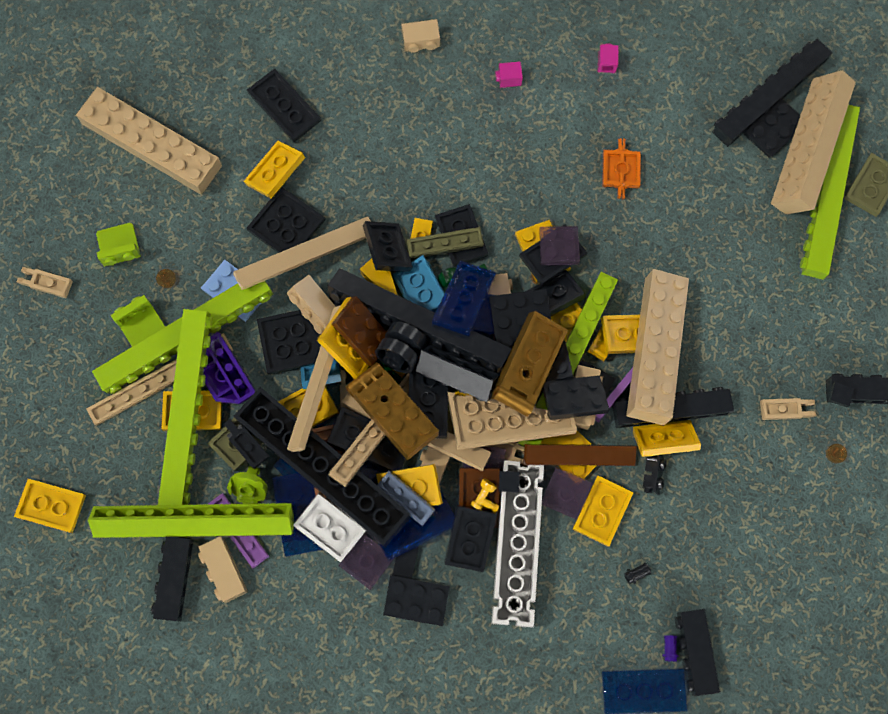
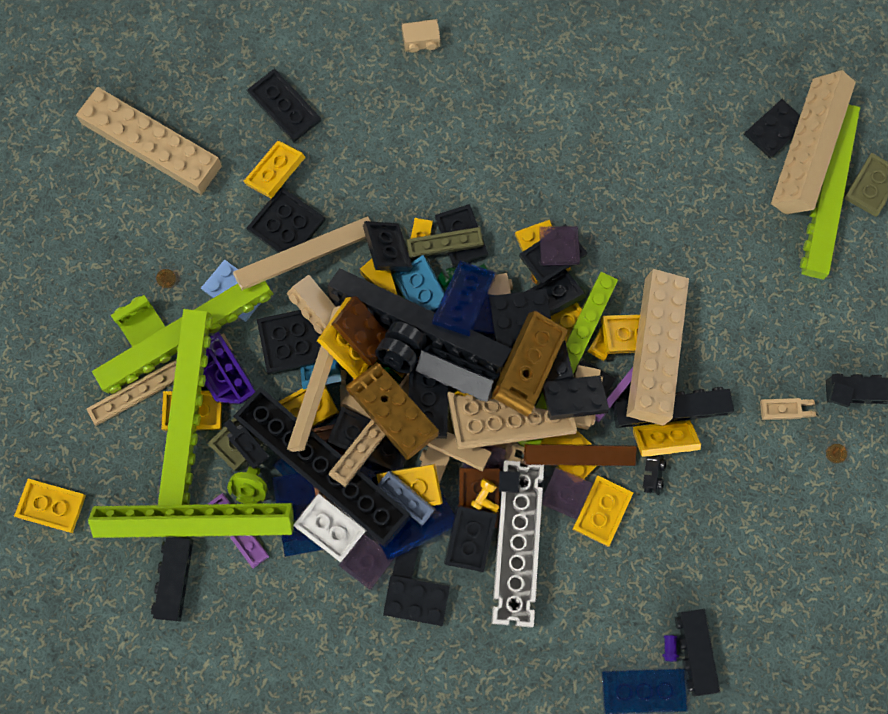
tan hinge [17,267,73,298] -> none
lime bracket [96,223,141,267] -> none
tan brick [198,536,248,603] -> none
dark pink brick [495,62,523,88] -> none
dark pink brick [598,44,619,73] -> none
orange plate [602,138,641,199] -> none
black pin [624,563,651,584] -> none
black brick [712,38,833,147] -> none

